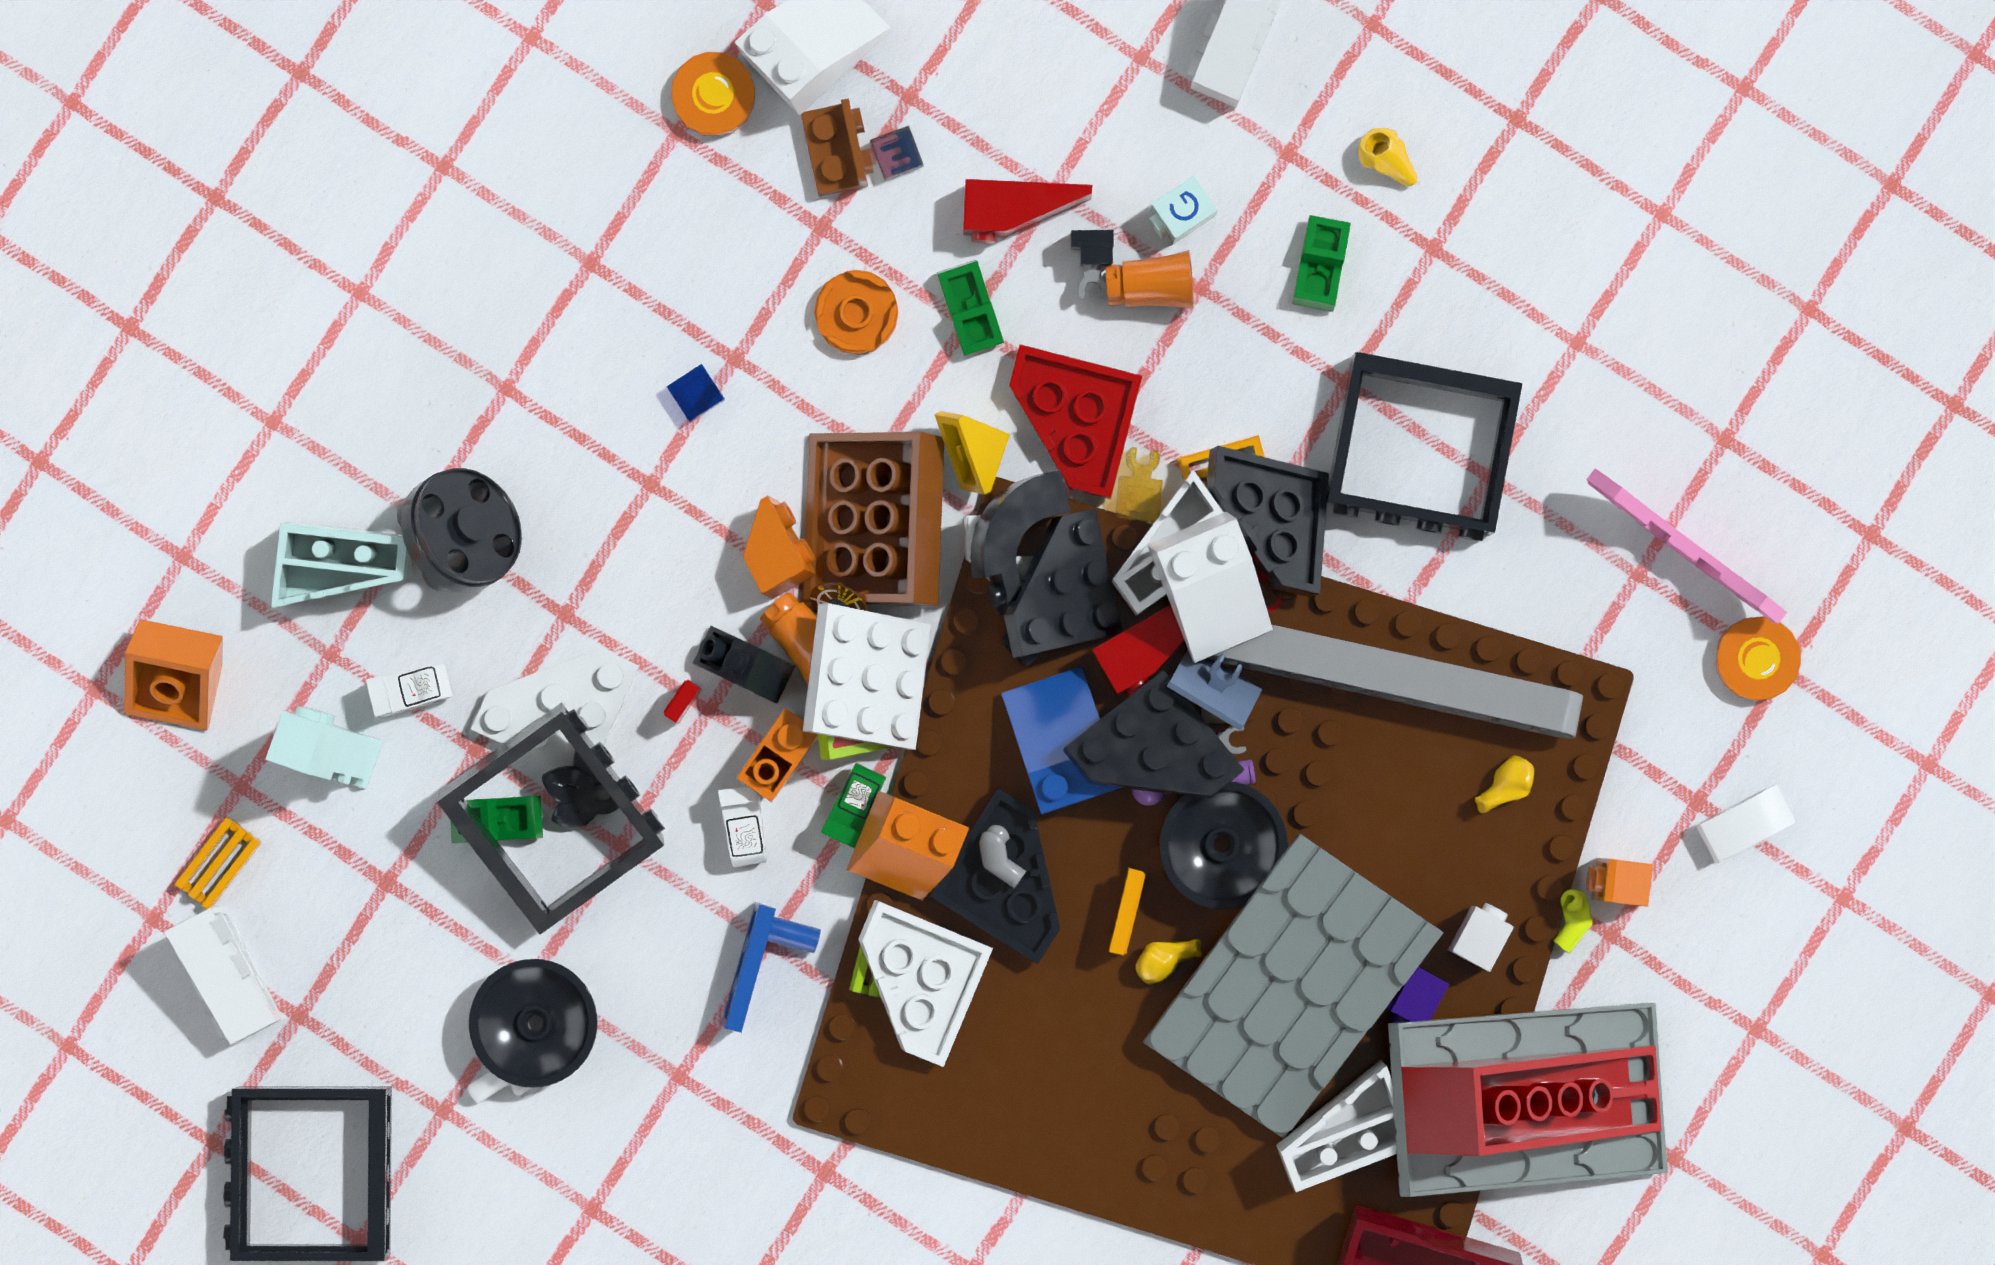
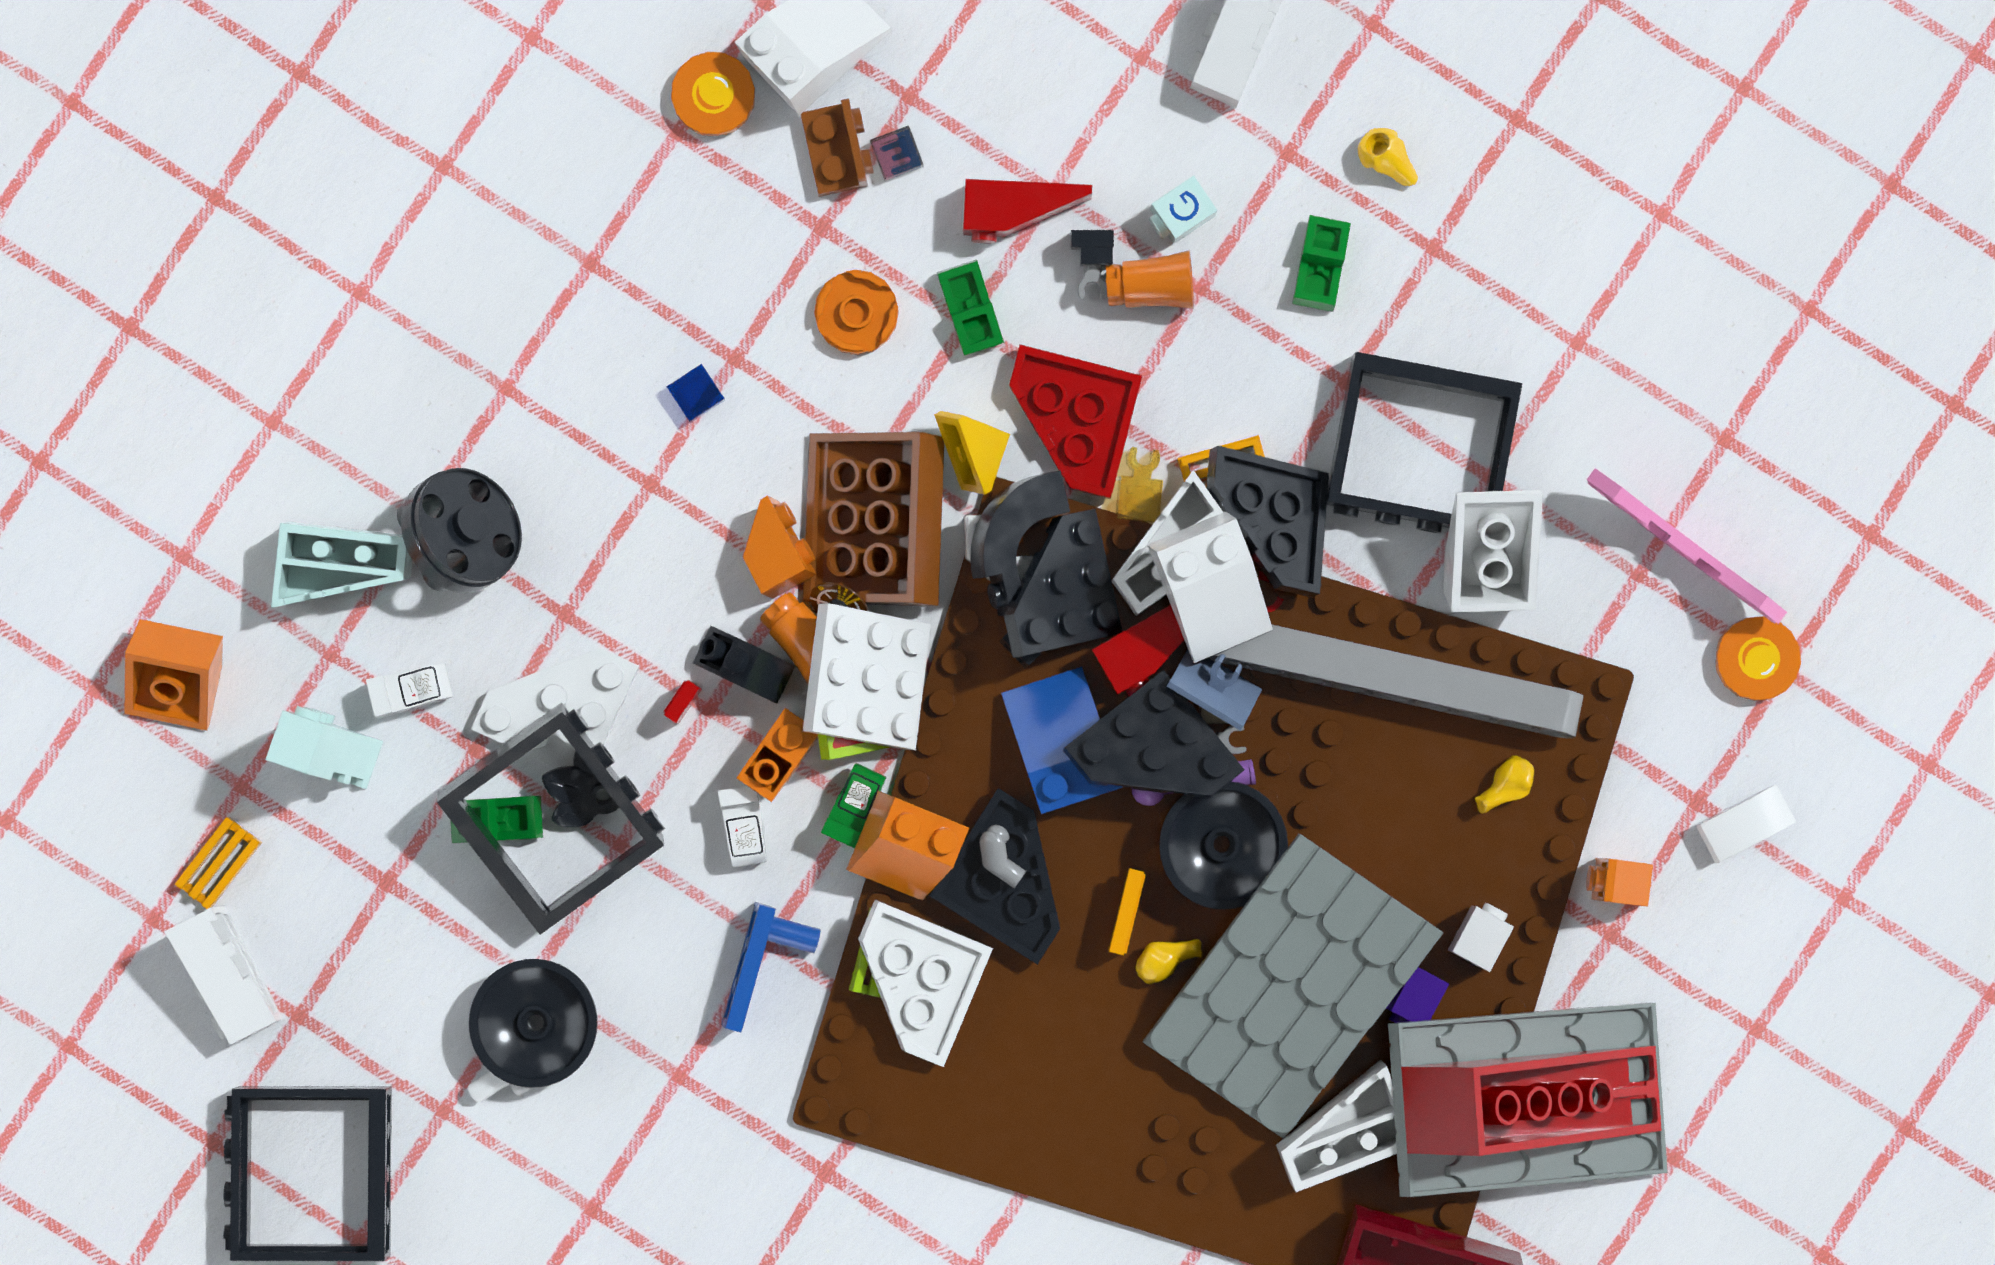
neon yellow arm [1553,889,1593,954] -> none
none -> white slope [1443,490,1543,612]

